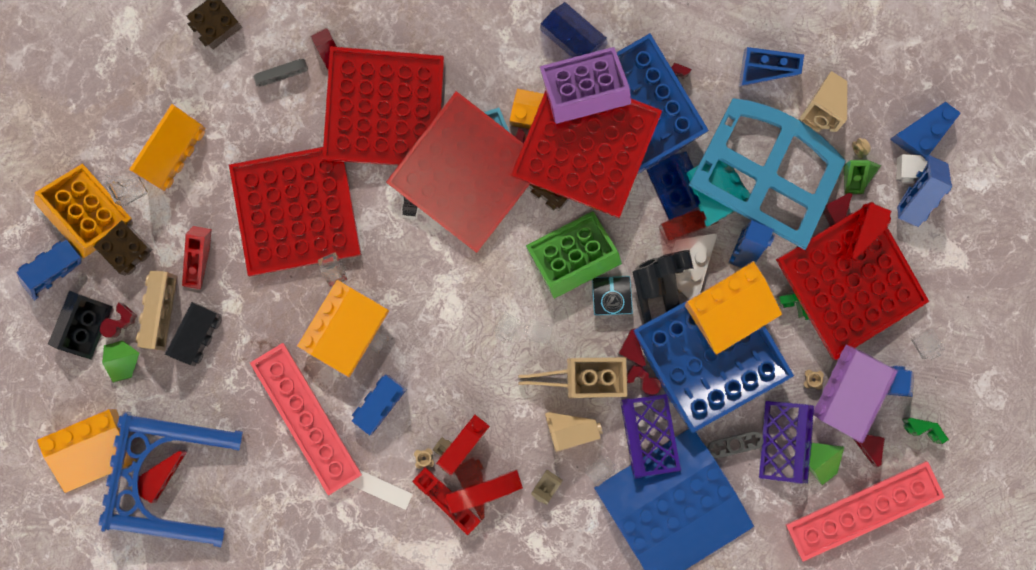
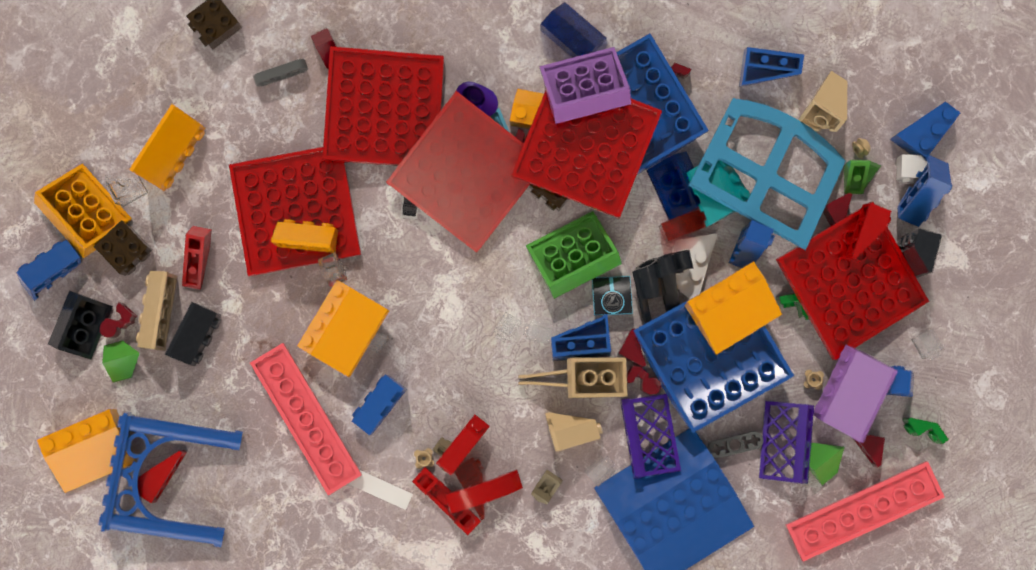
none -> light orange slope [271,219,338,253]
none -> dark purple piece [455,81,498,117]
none -> blue wedge [551,314,611,361]
none -> black slope [897,228,942,278]

